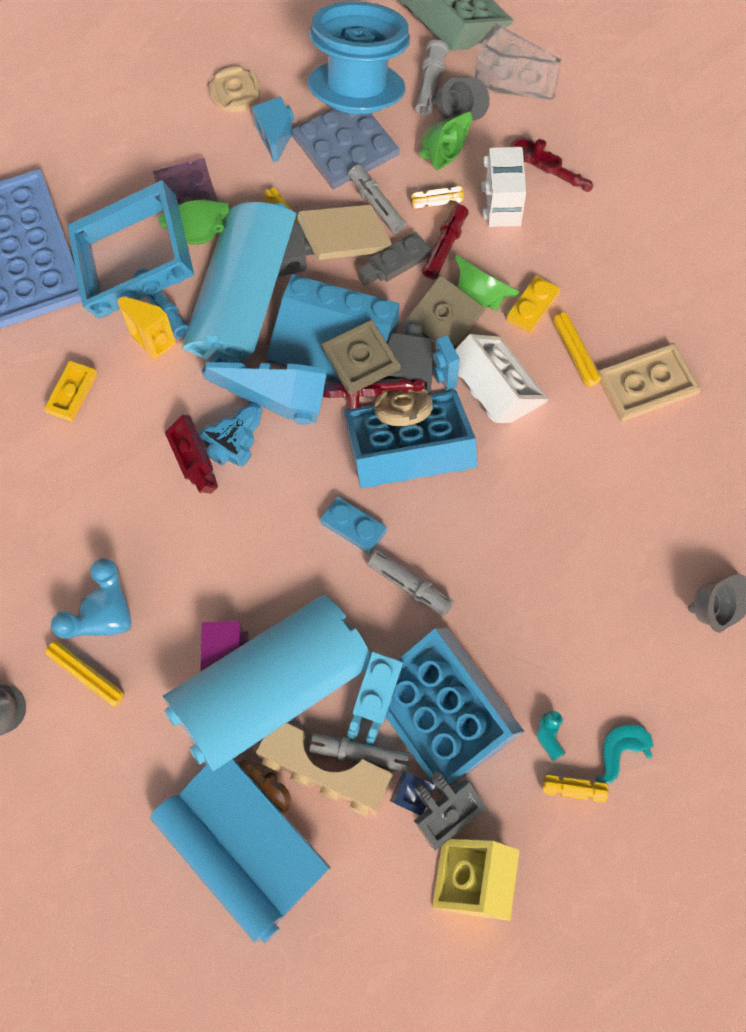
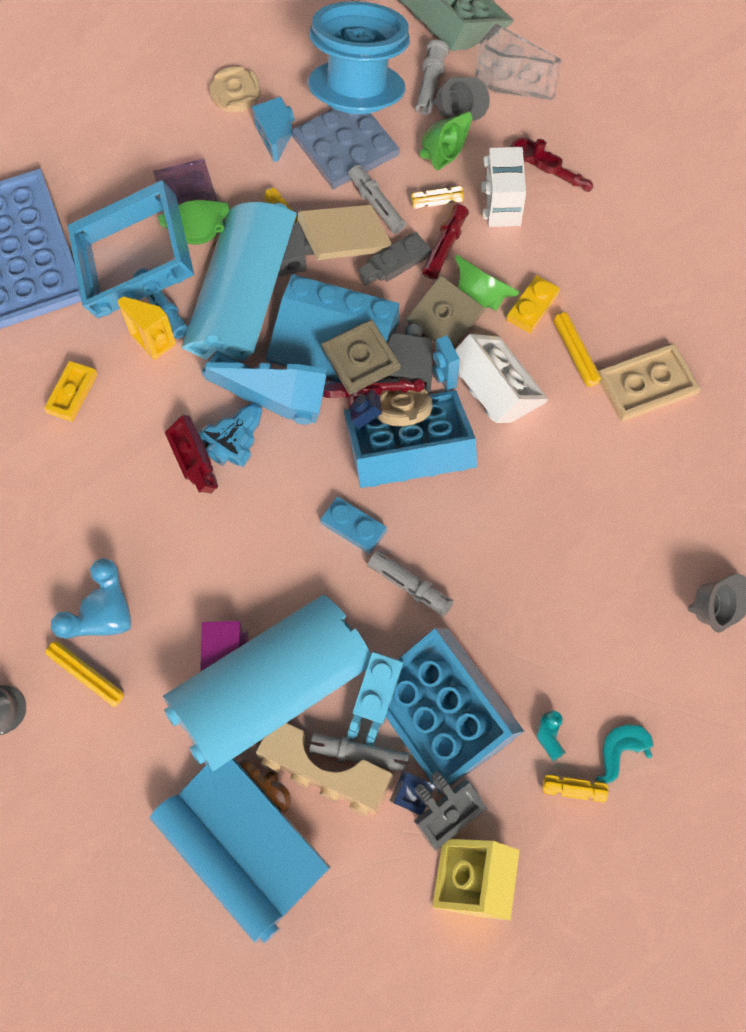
none -> dark blue plate [350,390,382,429]

